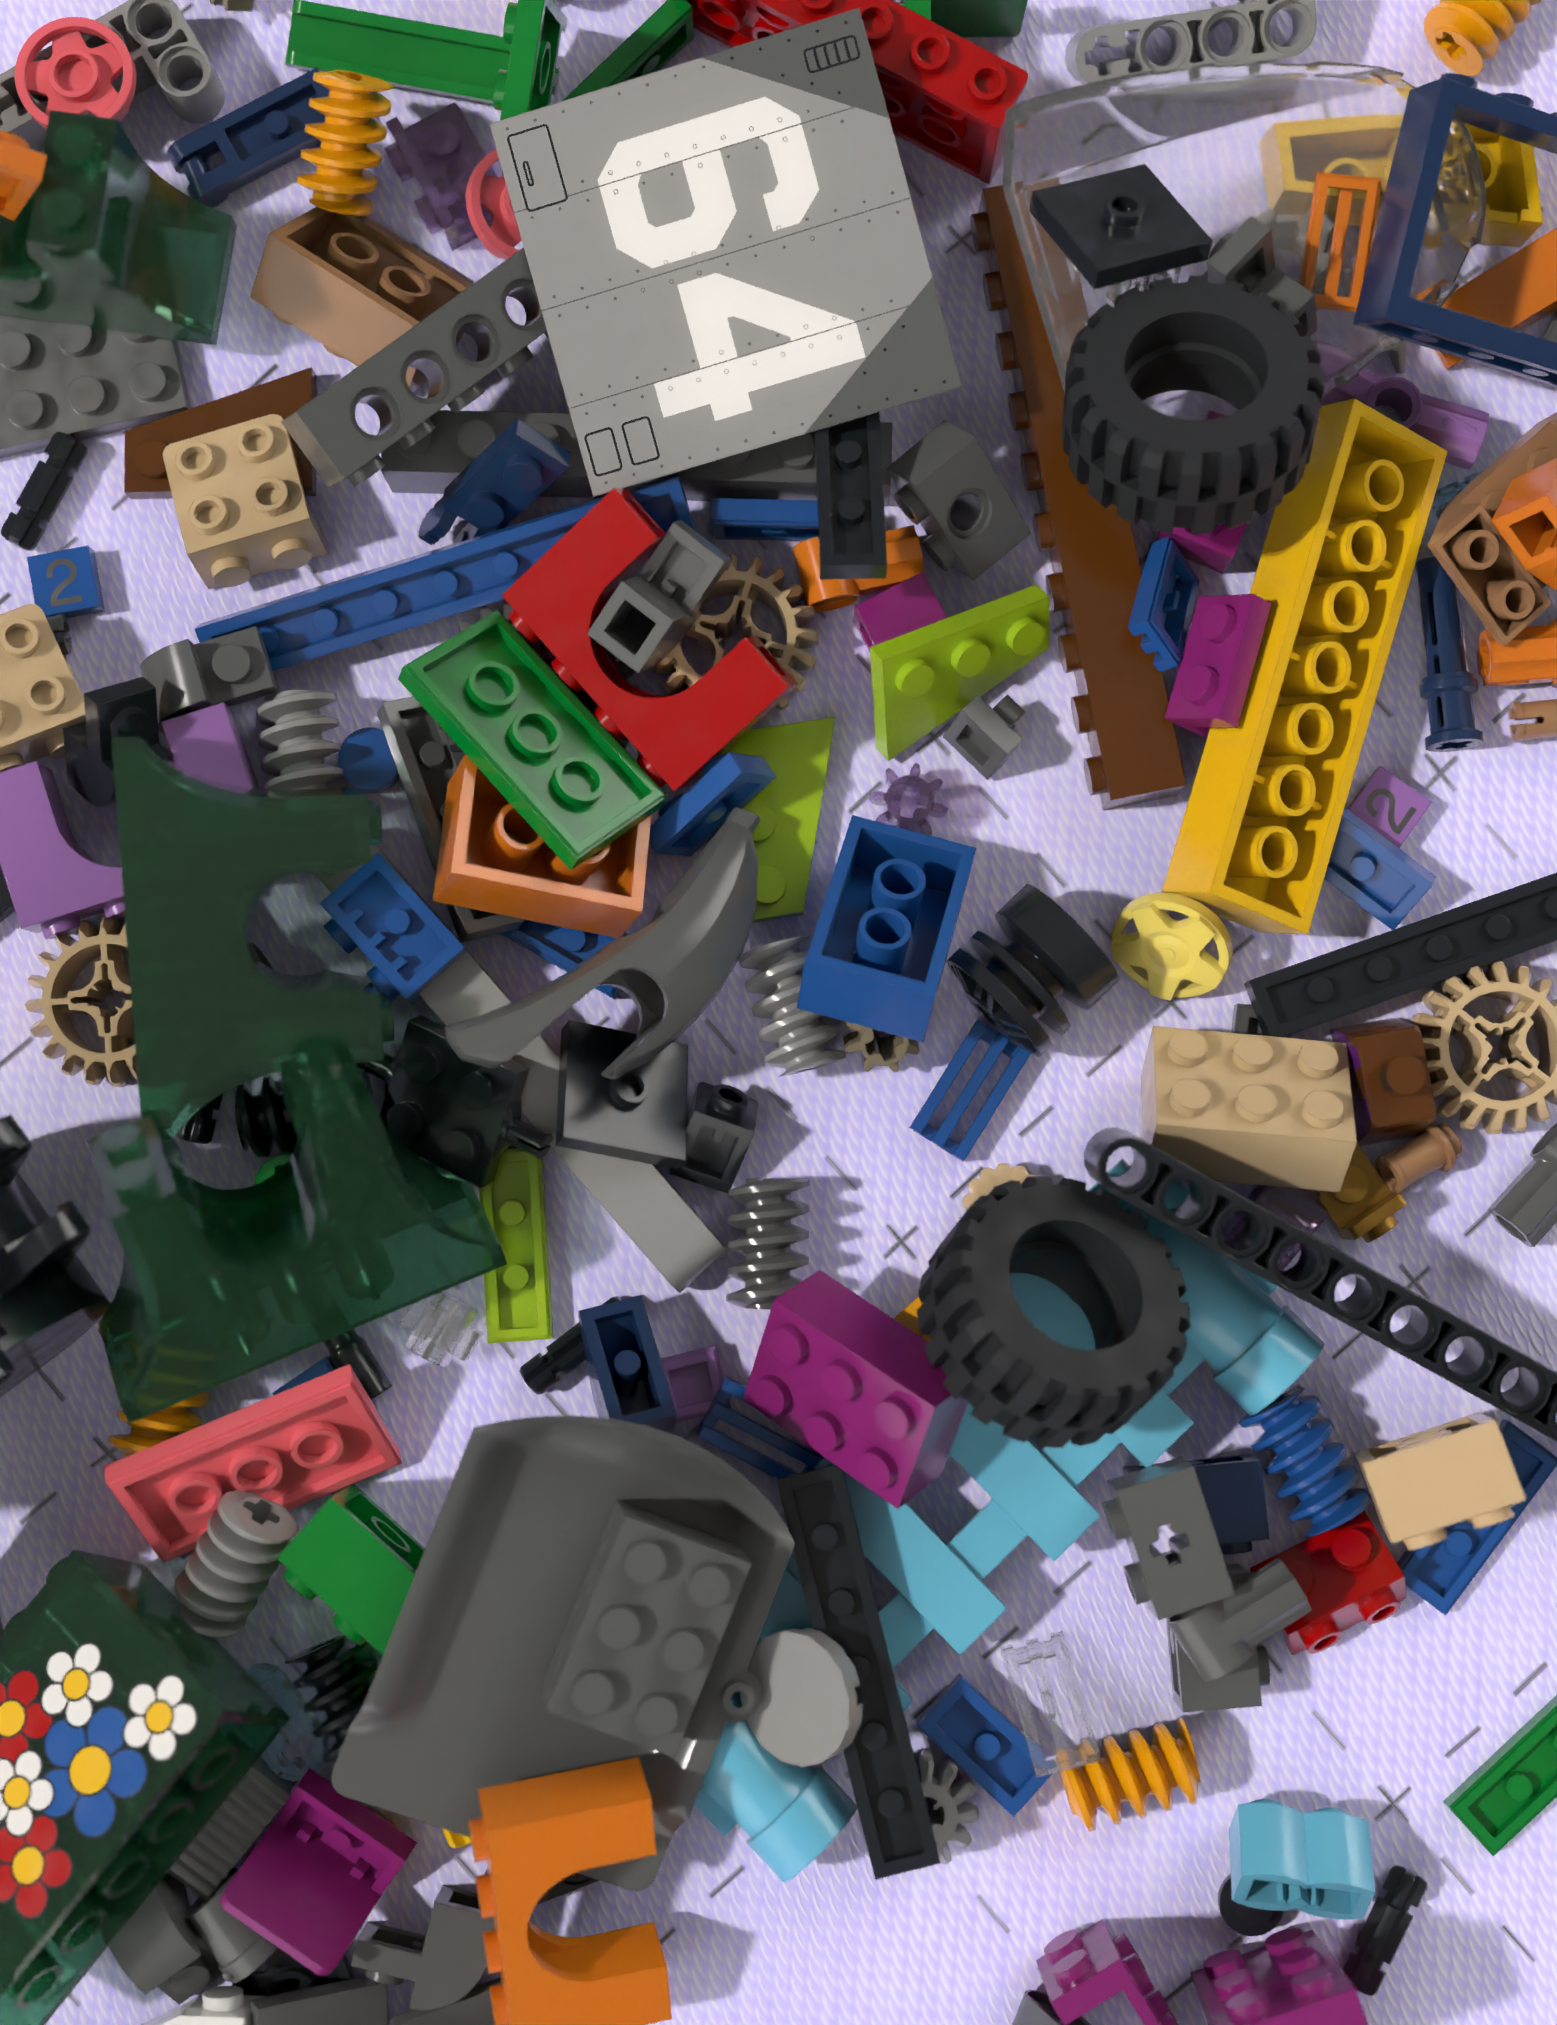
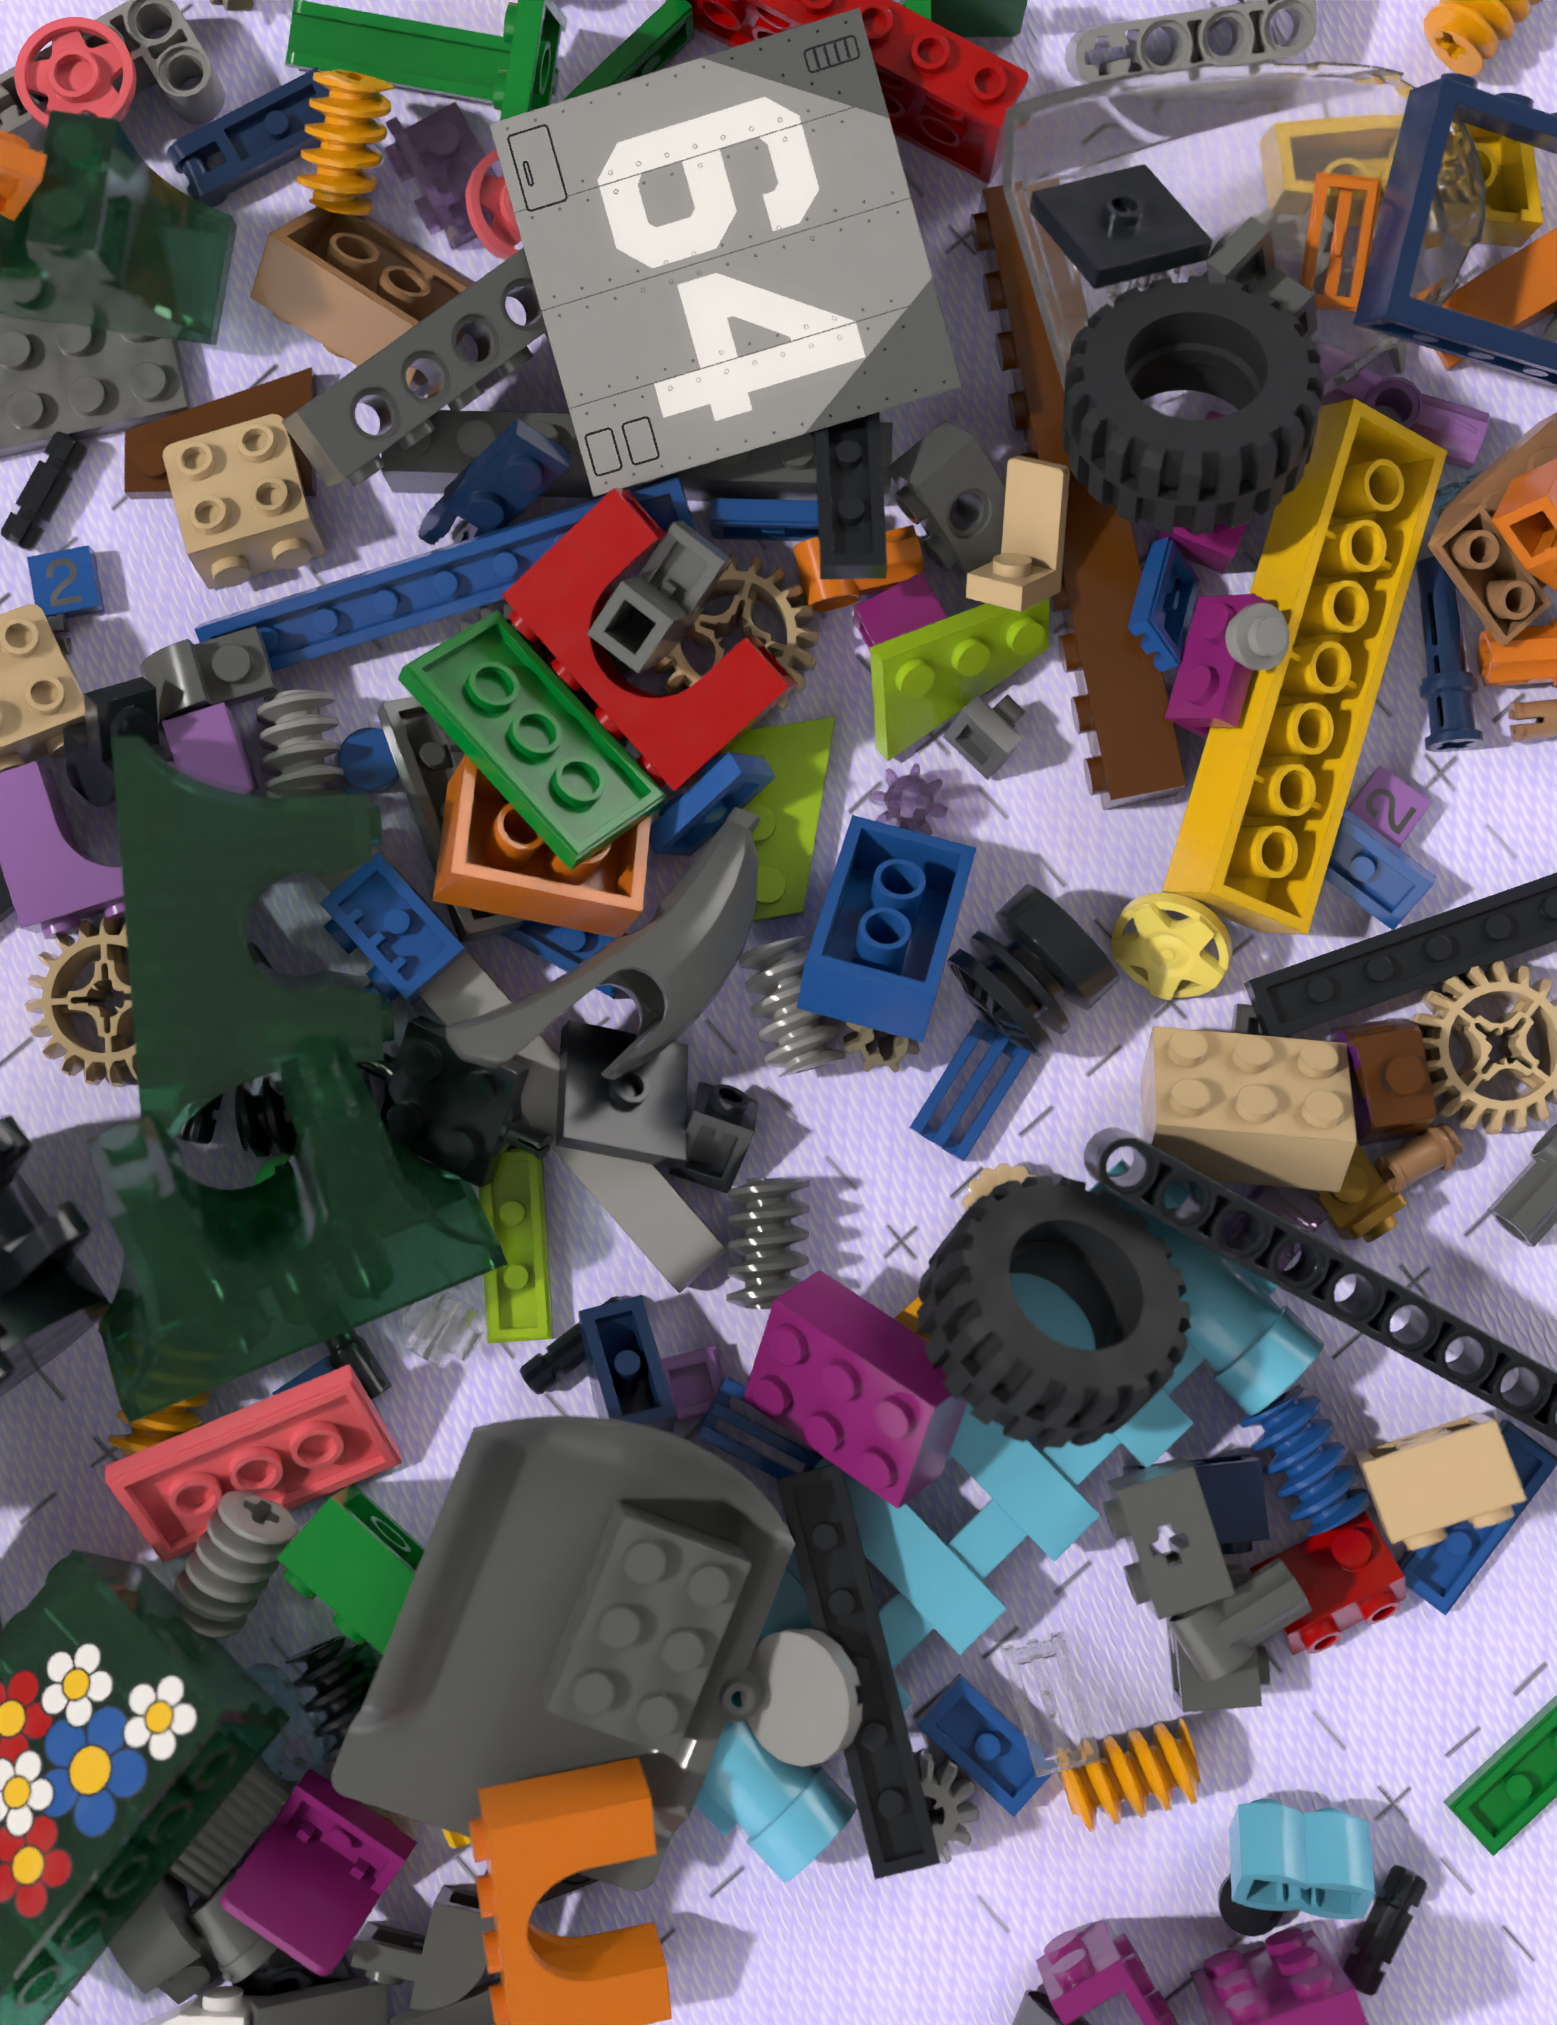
none -> tan bracket [966,456,1070,612]
none -> light grey plate [1225,603,1289,671]

